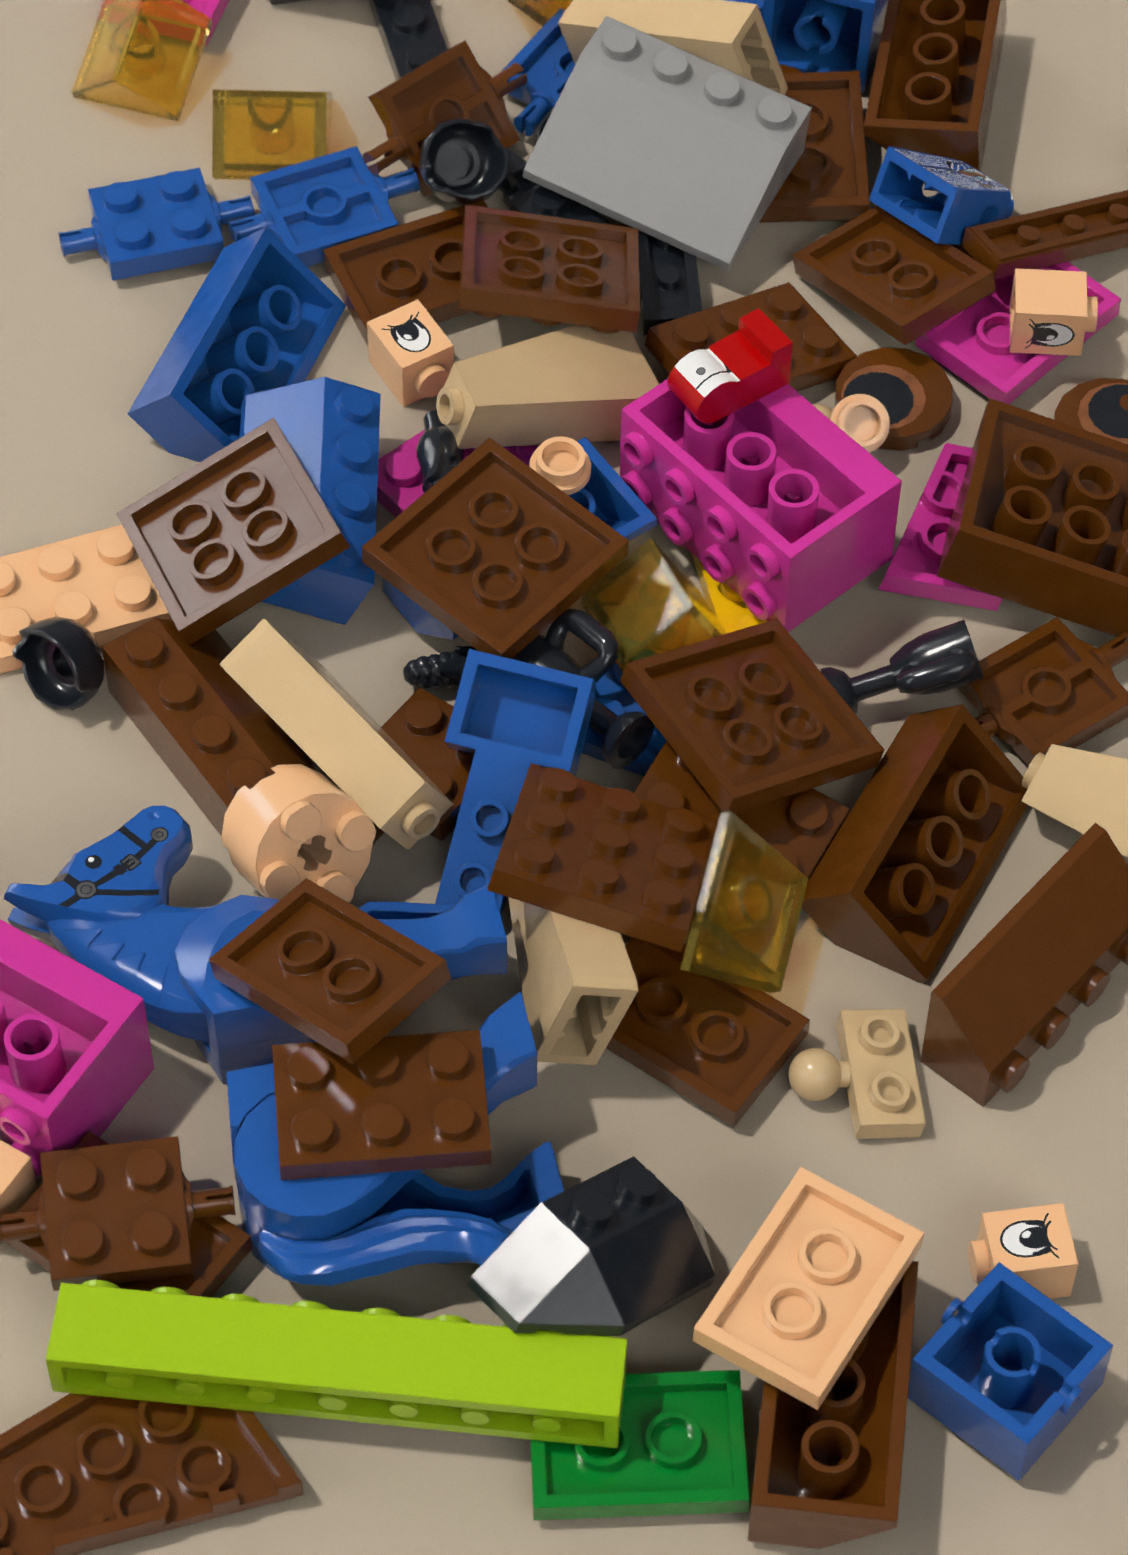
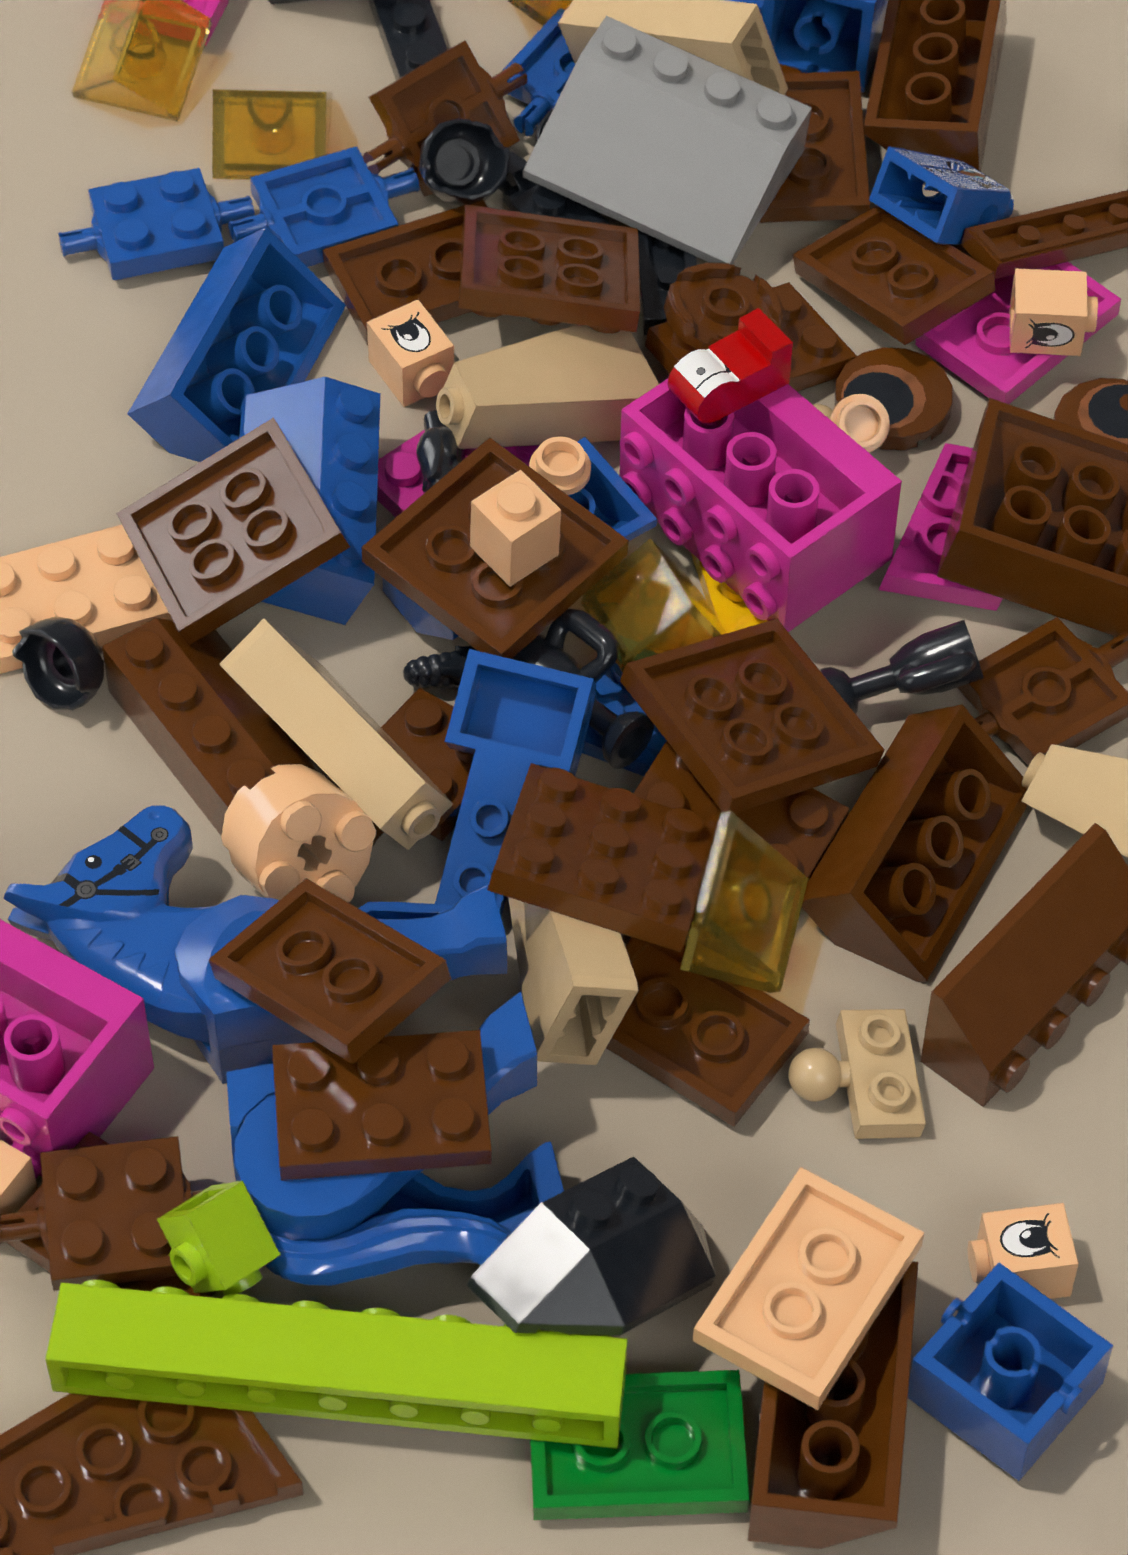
none -> lime brick [157,1181,280,1295]
none -> light nougat brick [470,470,561,587]
none -> reddish brown tile [664,263,784,350]

